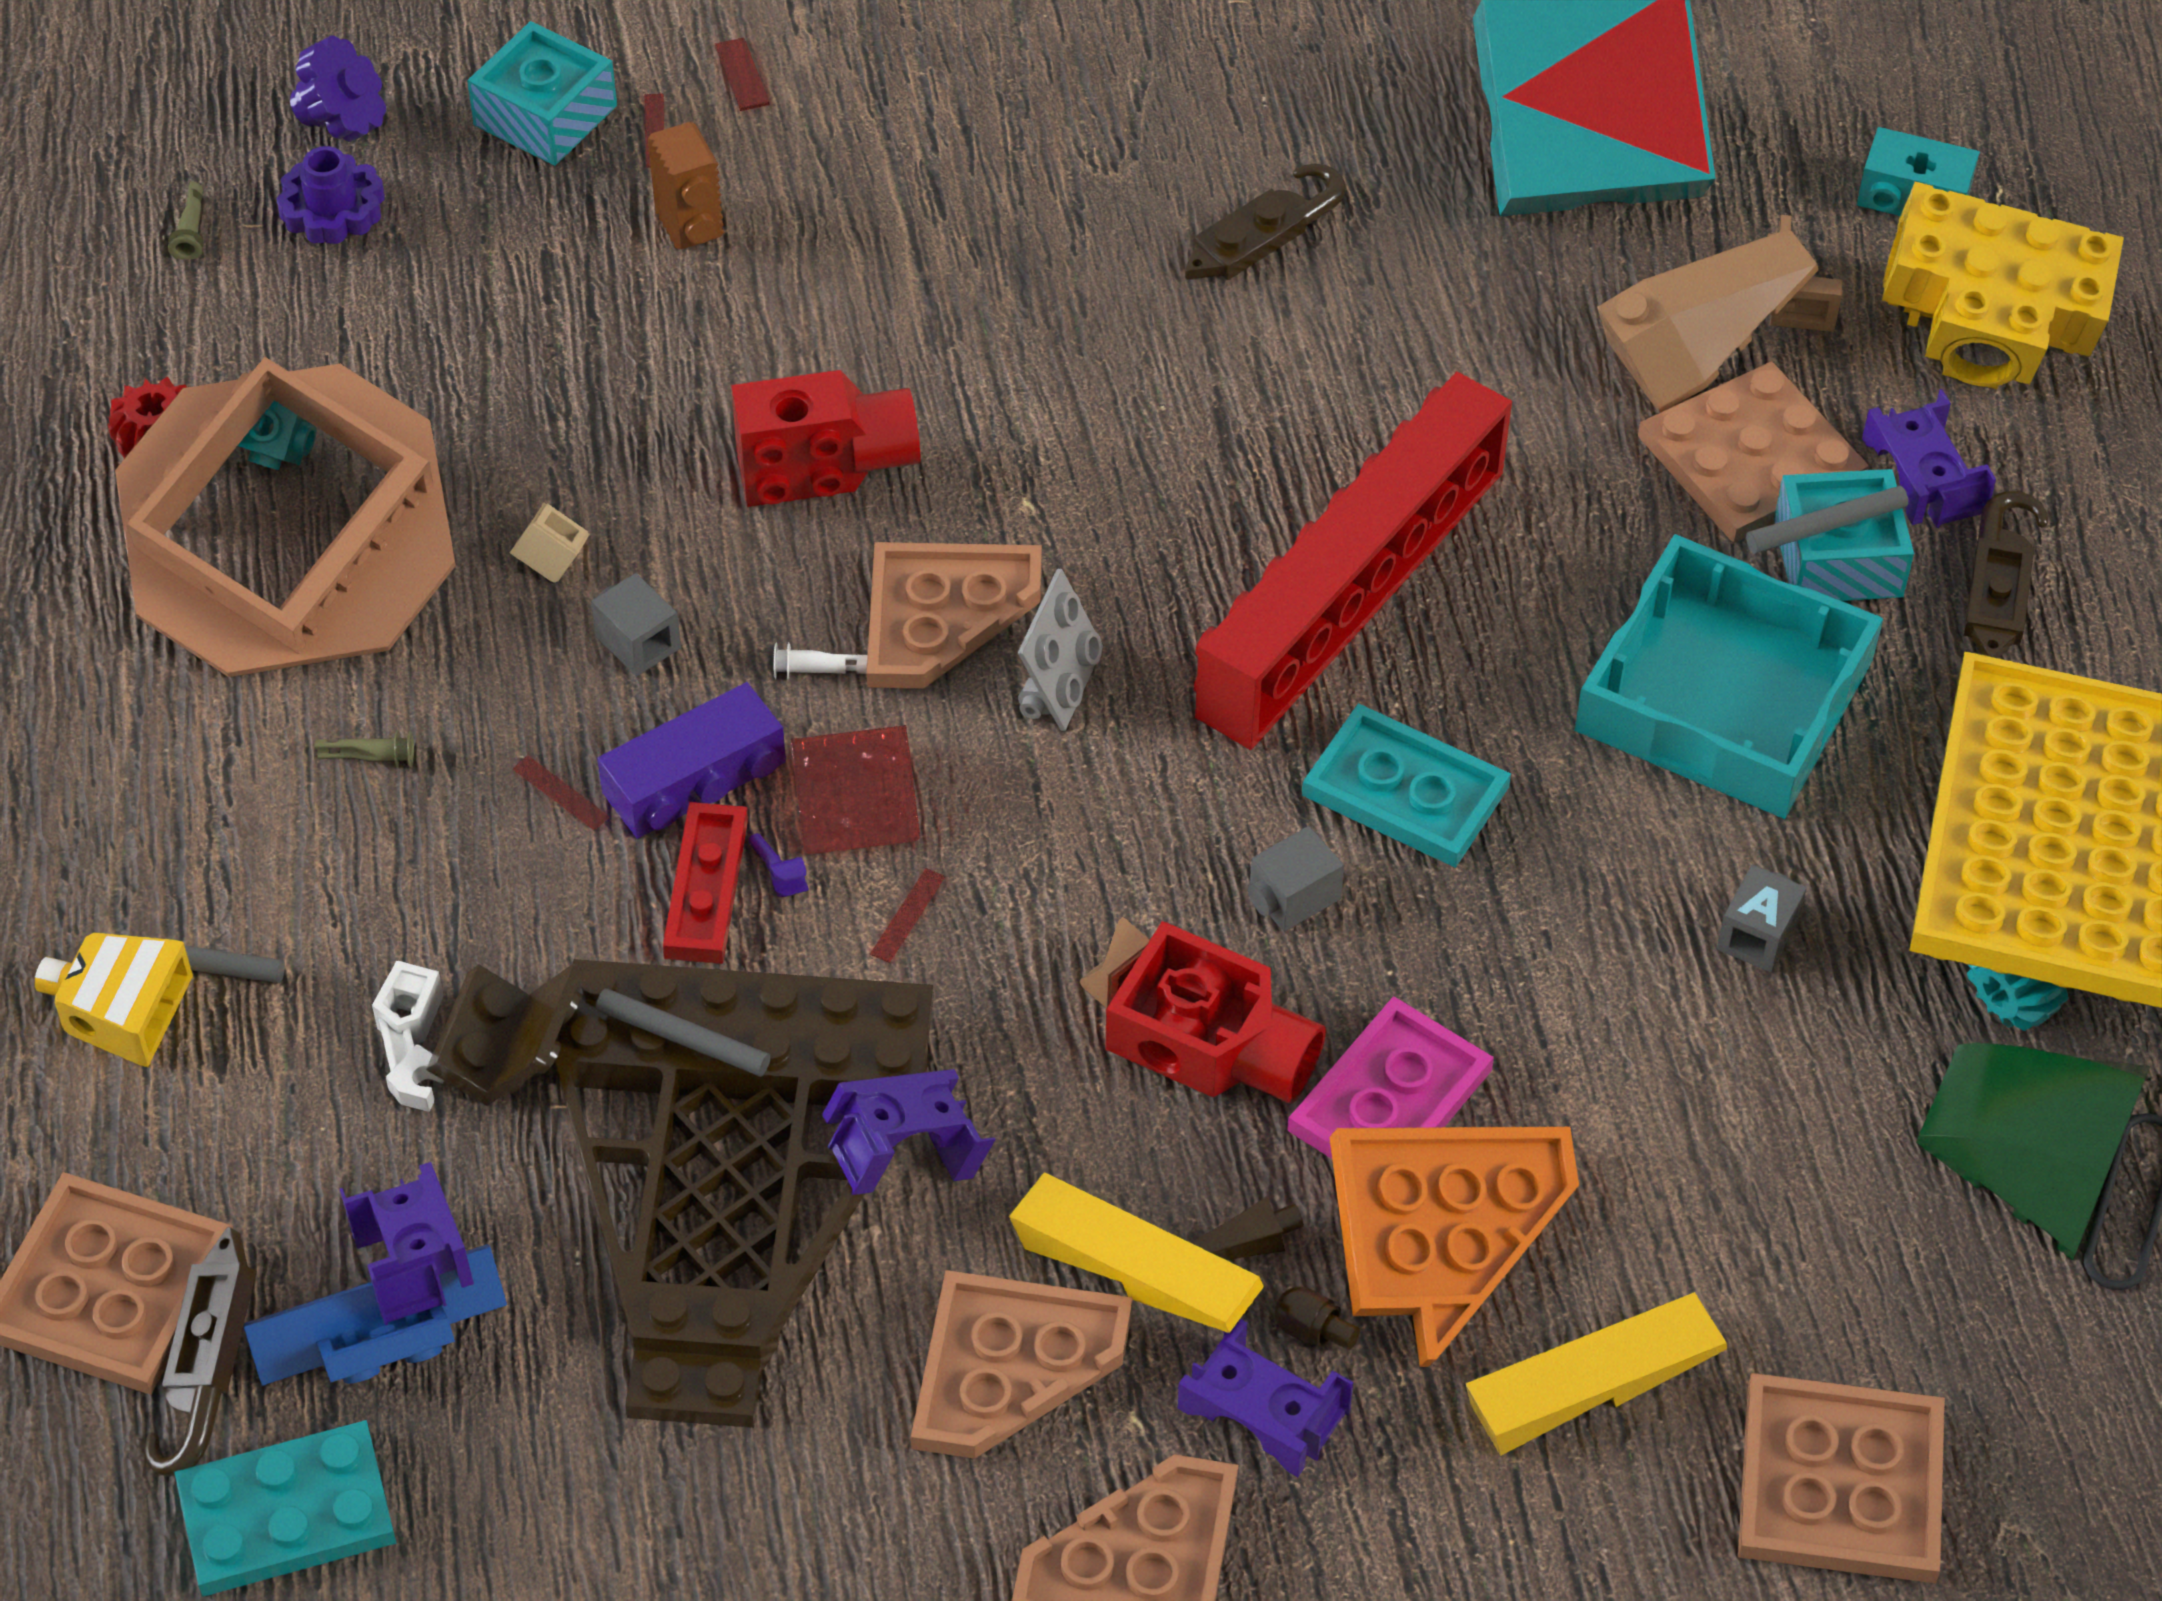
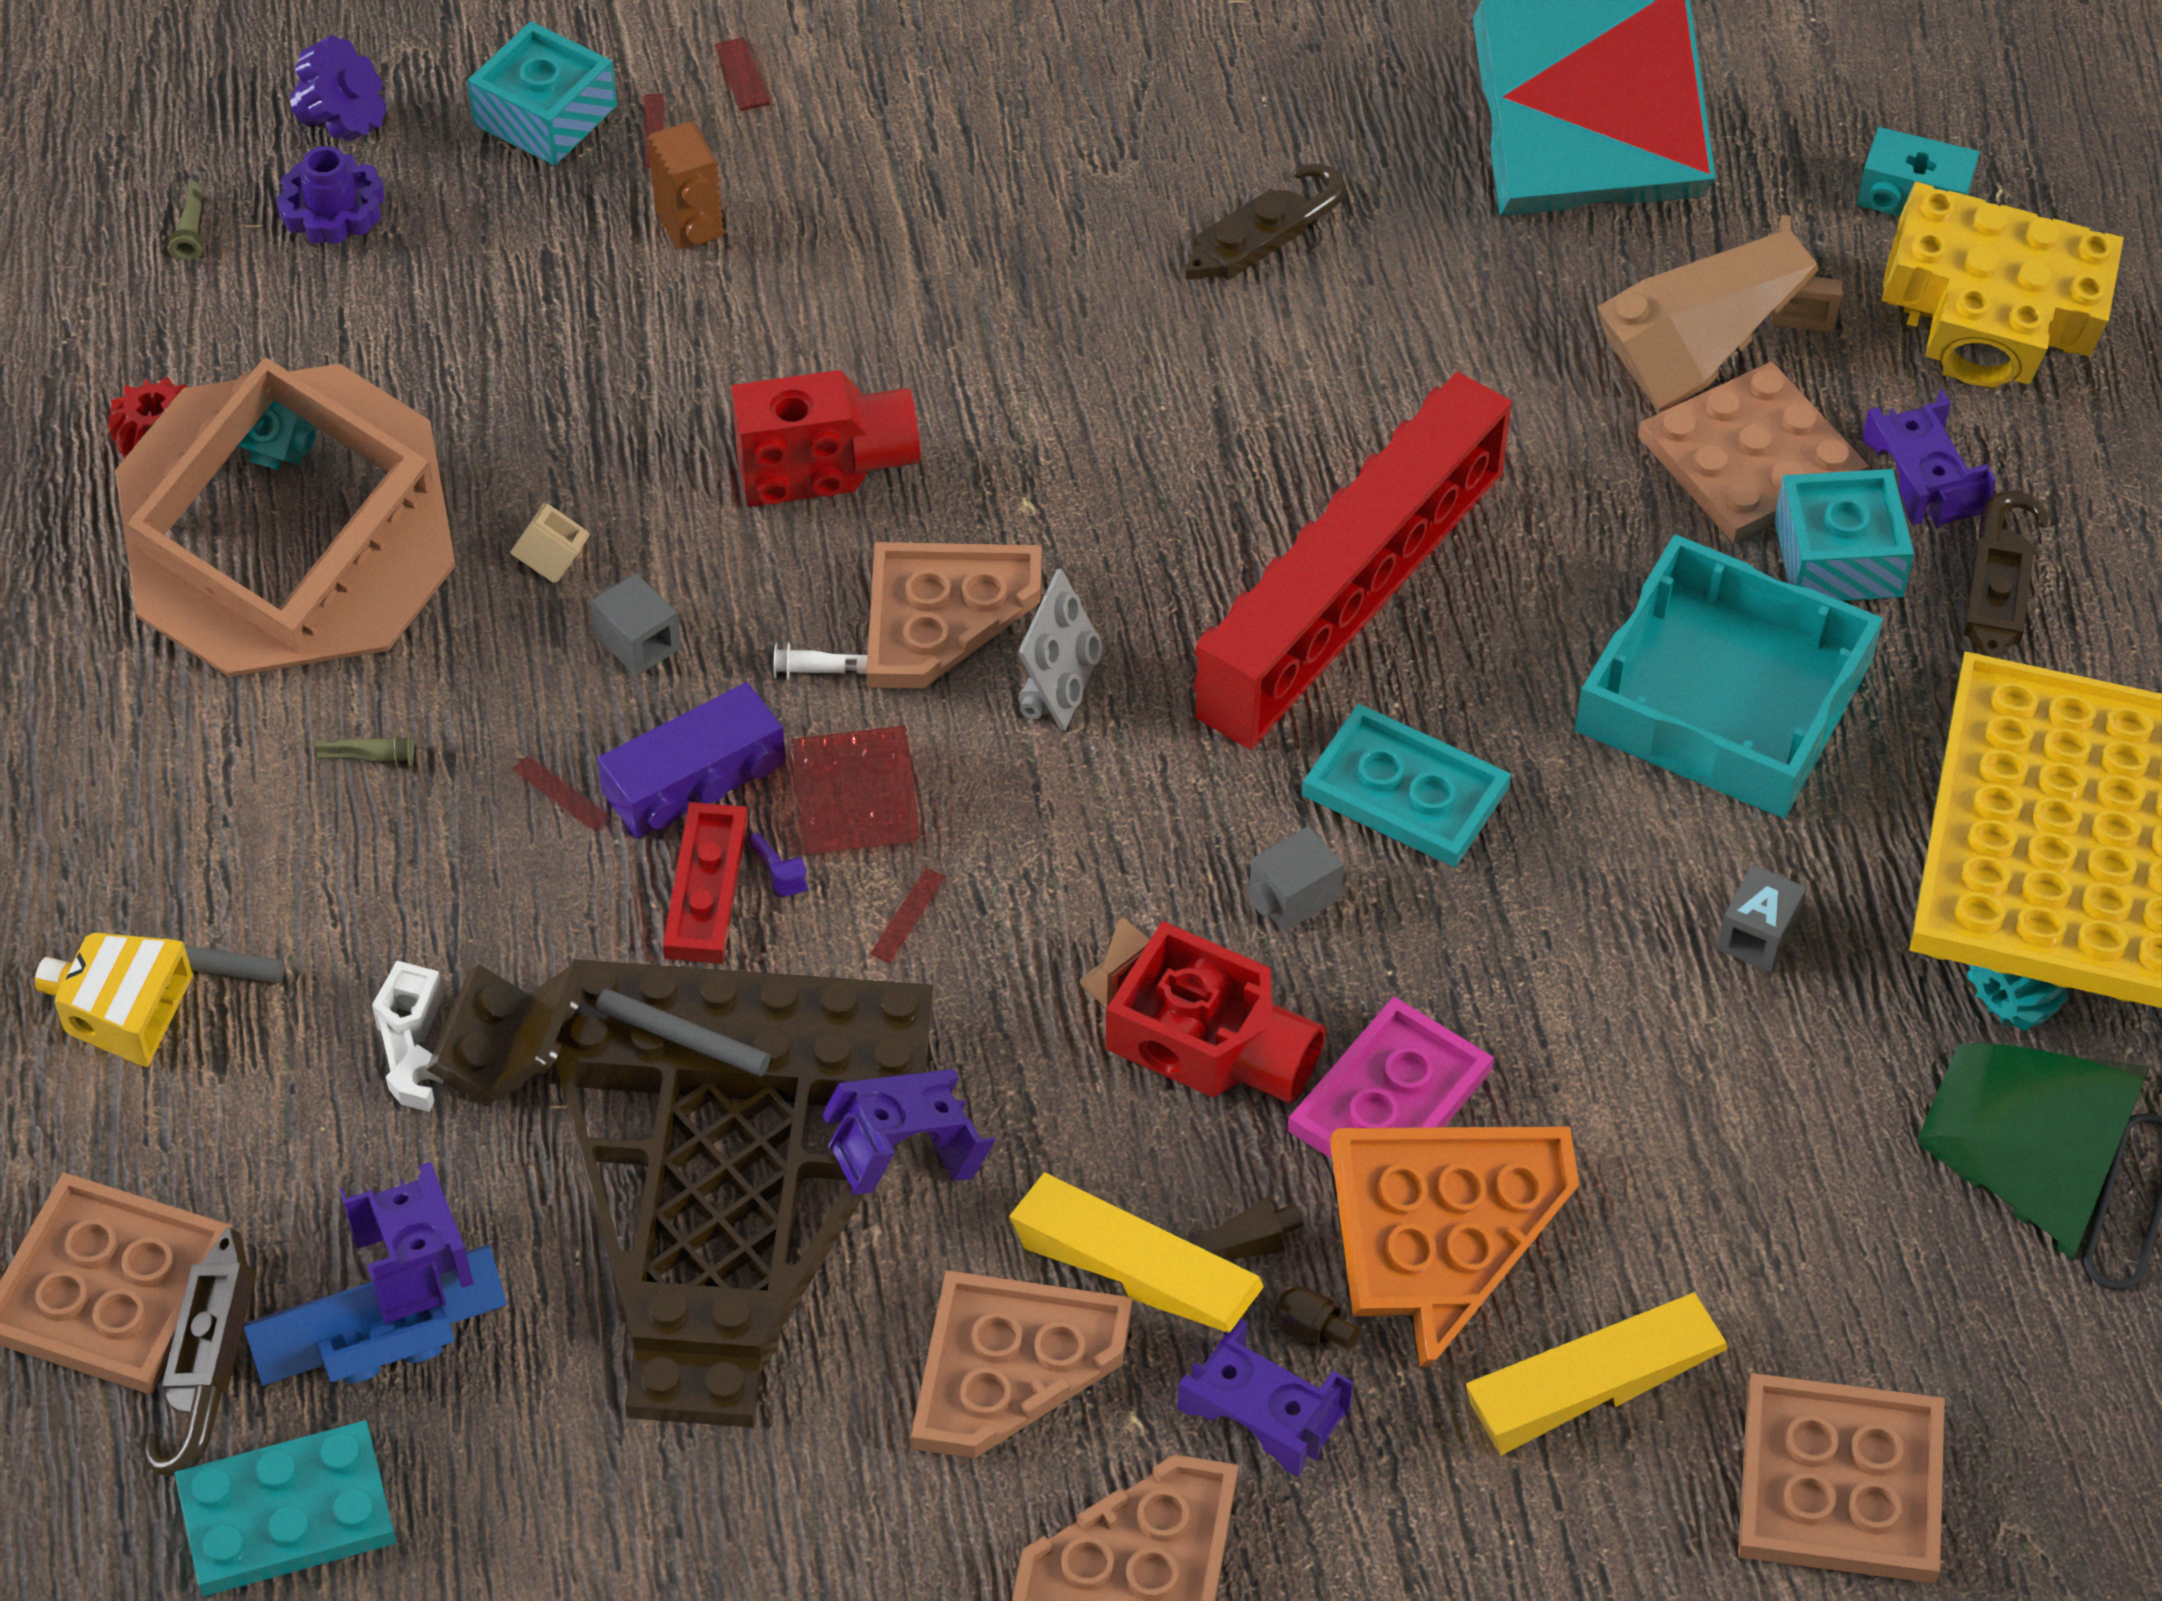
dark grey bar [1746,485,1908,554] -> none

